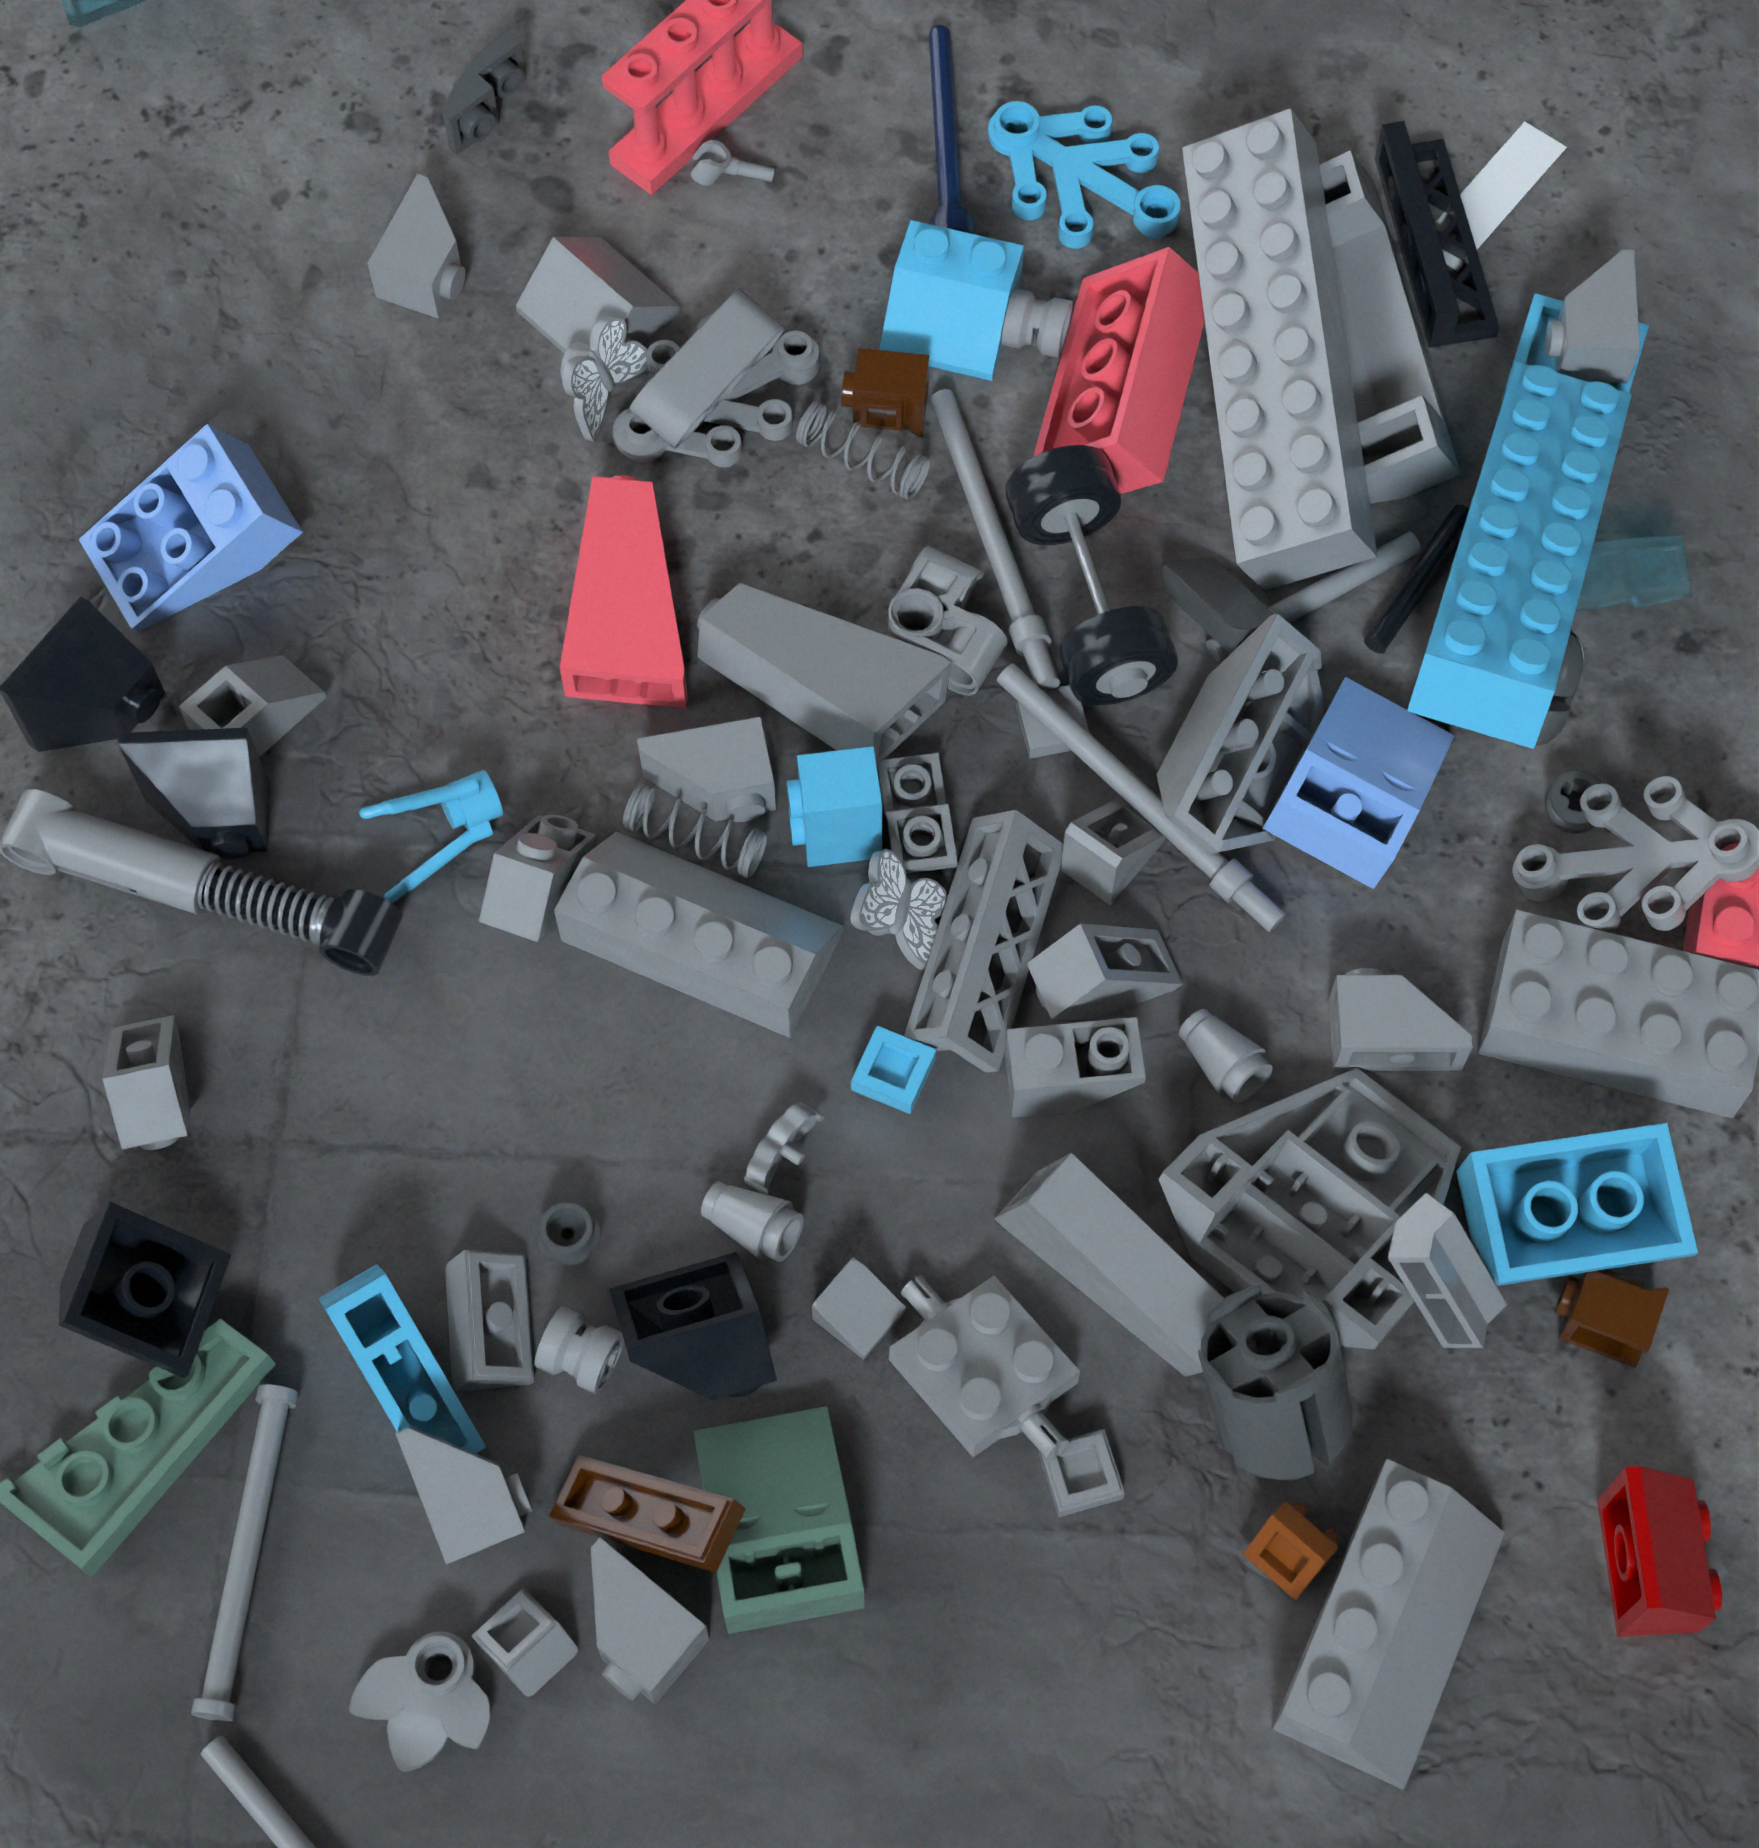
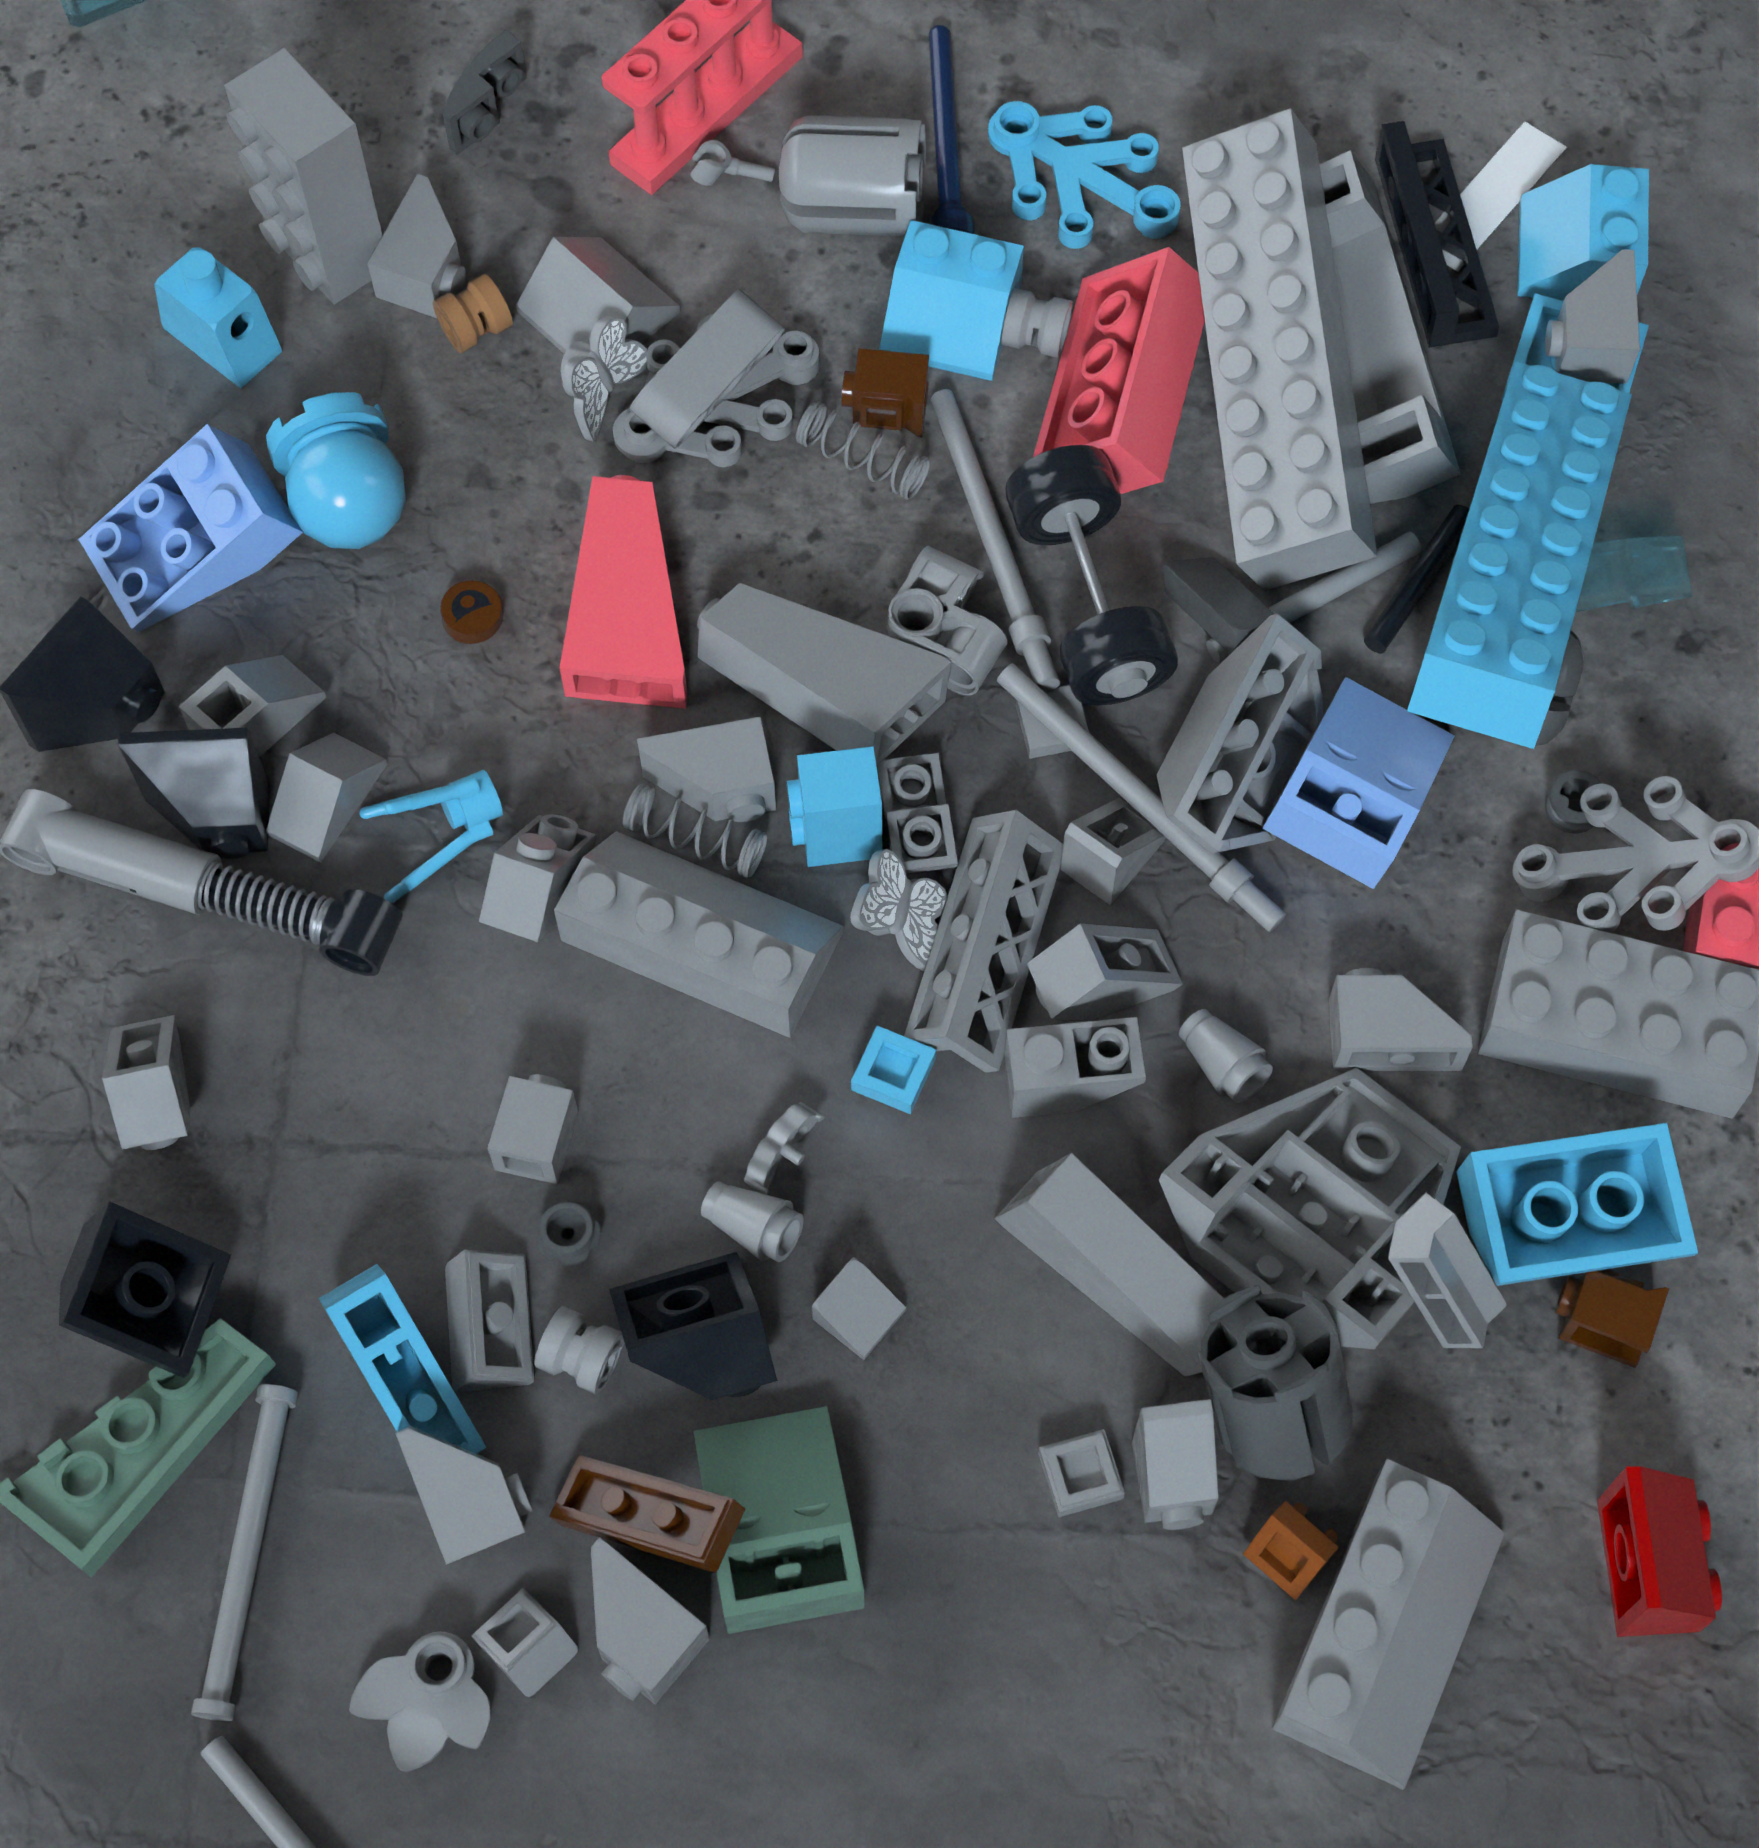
light grey plate [888,1275,1080,1461] -> none
none -> medium azure torso [154,247,282,389]
none -> light grey brick [224,48,382,305]
none -> medium azure tile [266,392,406,549]
none -> light grey slope [266,732,388,863]
none -> medium nougat wheel [432,274,513,354]
none -> reddish brown tile [440,580,503,644]
none -> light grey brick [487,1074,578,1185]
none -> light grey cylinder [779,115,926,236]
none -> light grey slope [1131,1399,1218,1530]
none -> medium azure slope [1517,164,1649,300]

